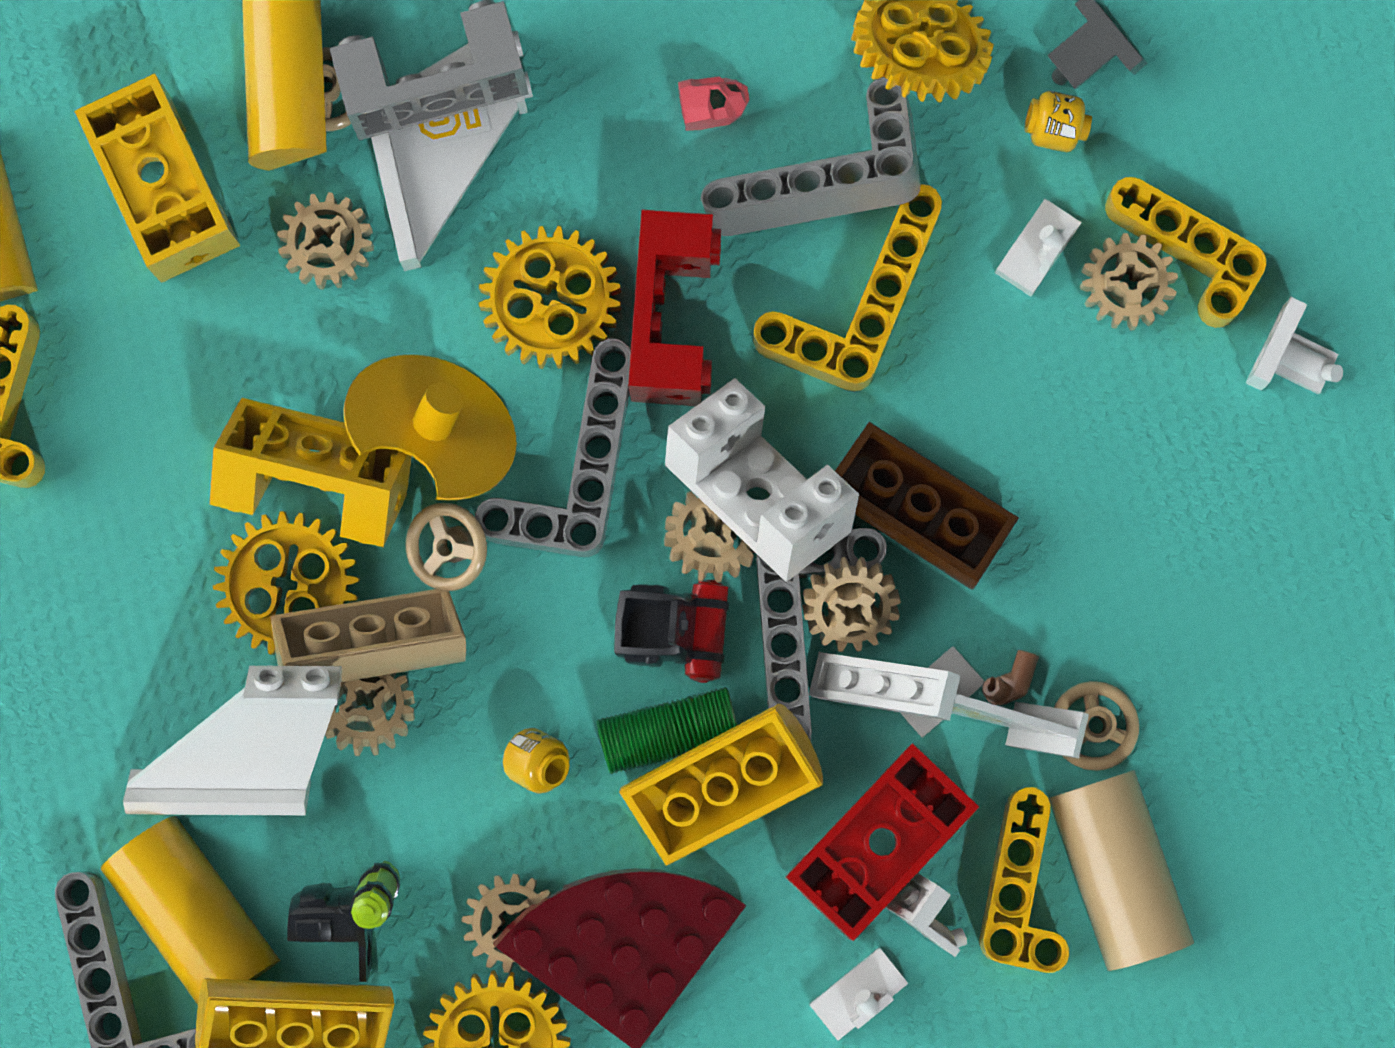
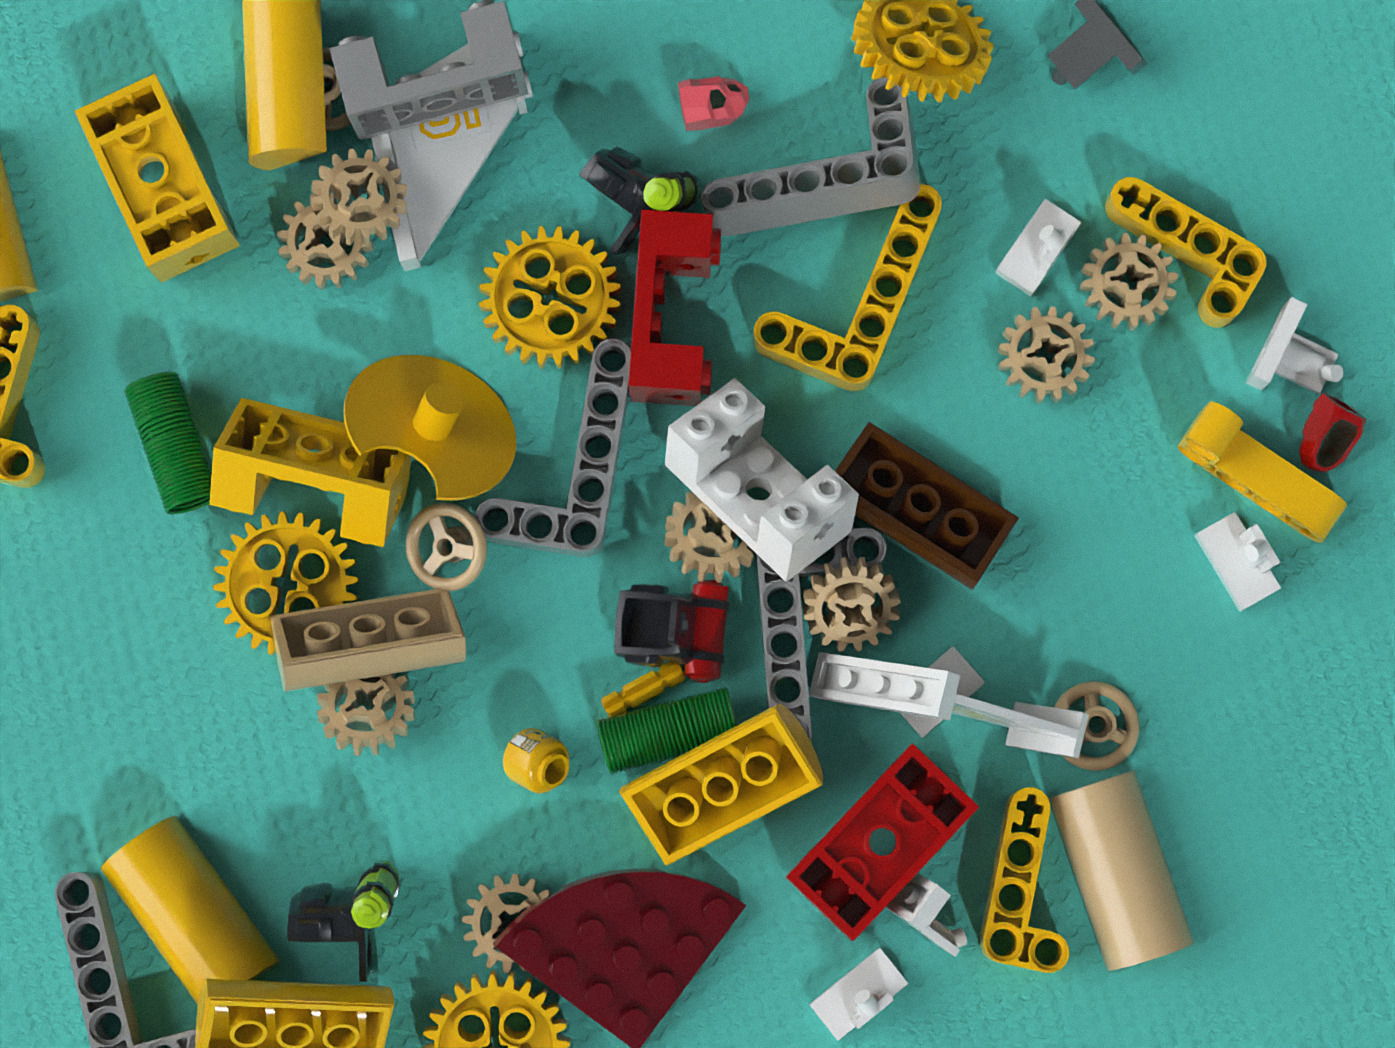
white piece [123,665,343,815] -> none
nougat arm [982,650,1039,705] -> none
yellow head [1024,91,1092,152] -> none
none -> green piece [124,371,212,514]
none -> tan gear [311,149,407,246]
none -> black piece [579,147,699,255]
none -> yellow axle [601,661,685,718]
none -> tan gear [997,306,1095,404]
none -> yellow beam [1177,401,1347,543]
none -> white piece [1194,512,1281,612]
none -> red rock [1299,392,1367,472]

